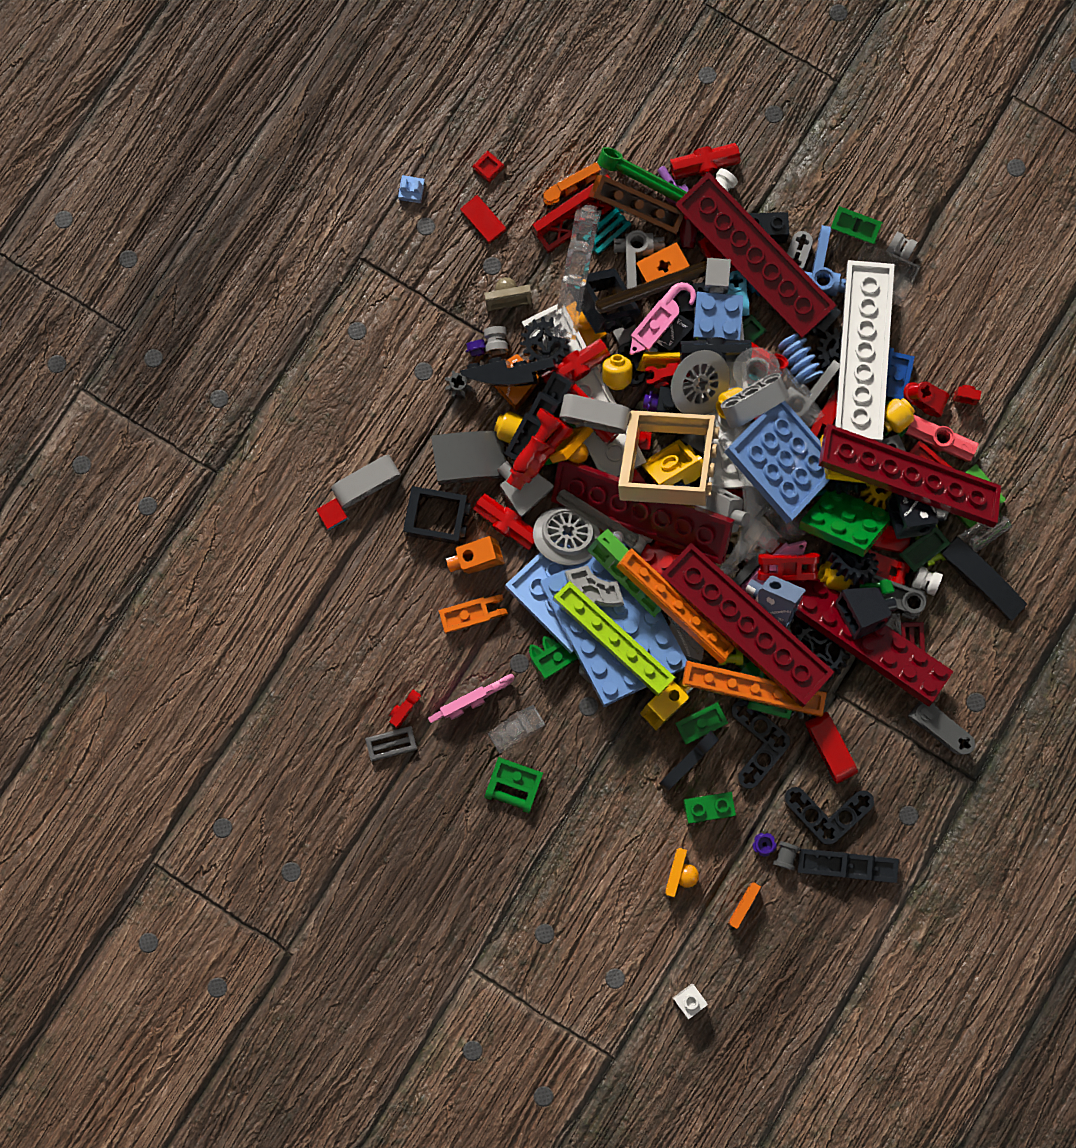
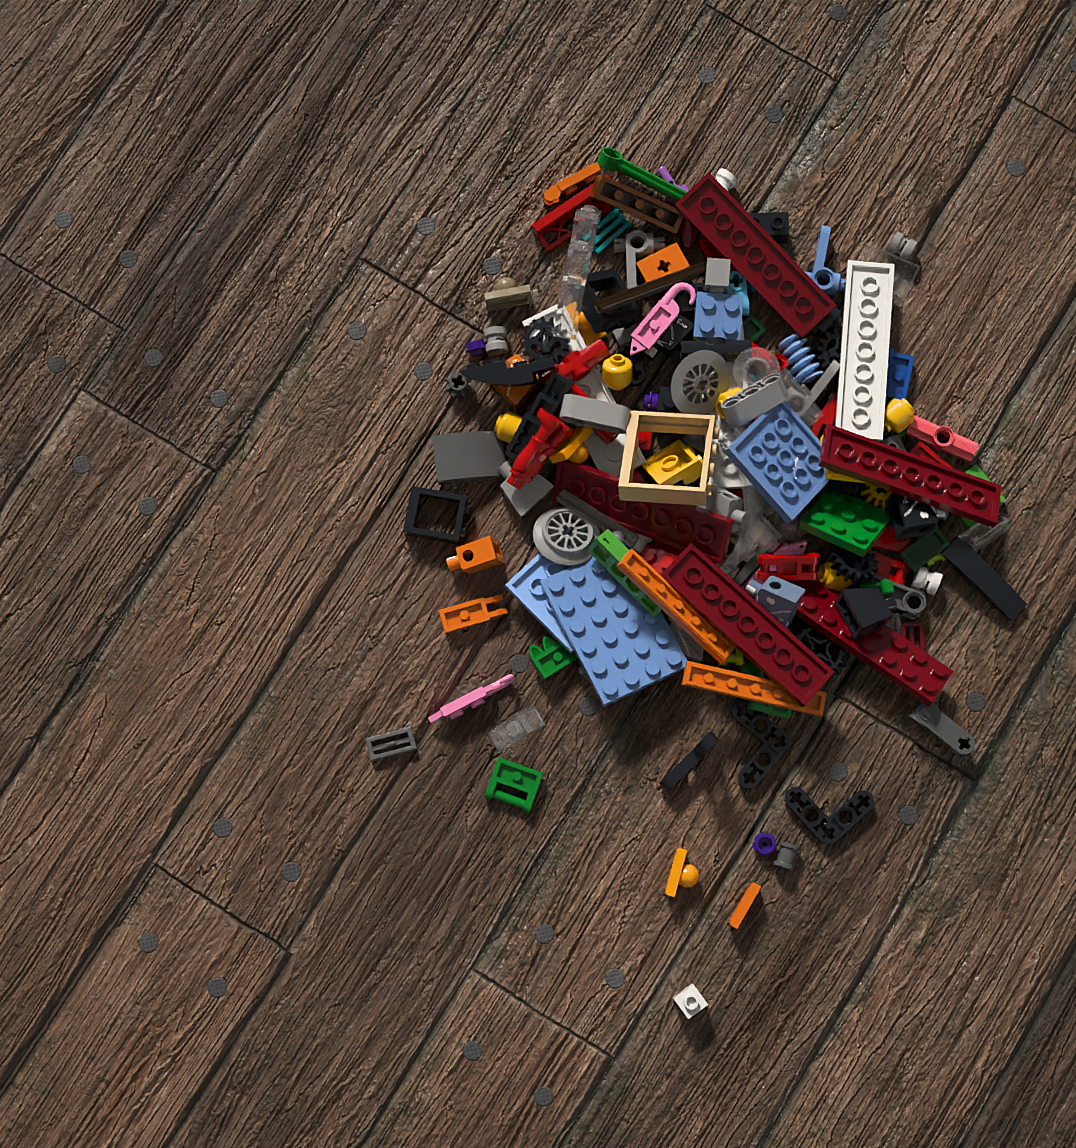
red tile [316,498,348,530] -> none
light grey beam [331,455,401,508] -> none
red plate [389,690,421,729] -> none
light blue tile [398,175,425,203] -> none
red tile [460,195,507,244] -> none
red tile [472,150,504,183] -> none
red piece [473,493,535,551] -> none
lime plate [553,581,675,696] -> none
light grey tile [564,565,624,607] -> none
yellow tile [637,352,681,371] -> none
yellow torso [640,679,693,731] -> none
red plate [645,363,690,390] -> none
red piece [669,143,741,180] -> none
green plate [675,702,728,745] -> none
green brick [683,792,736,824] -> none
light grey beam [787,231,813,270] -> none
black slope [798,849,900,883] -> none
red beam [805,711,858,784] -> none
green brick [831,206,884,245] -> none
red piece [903,381,949,417] -> none
red plate [953,385,982,406] -> none

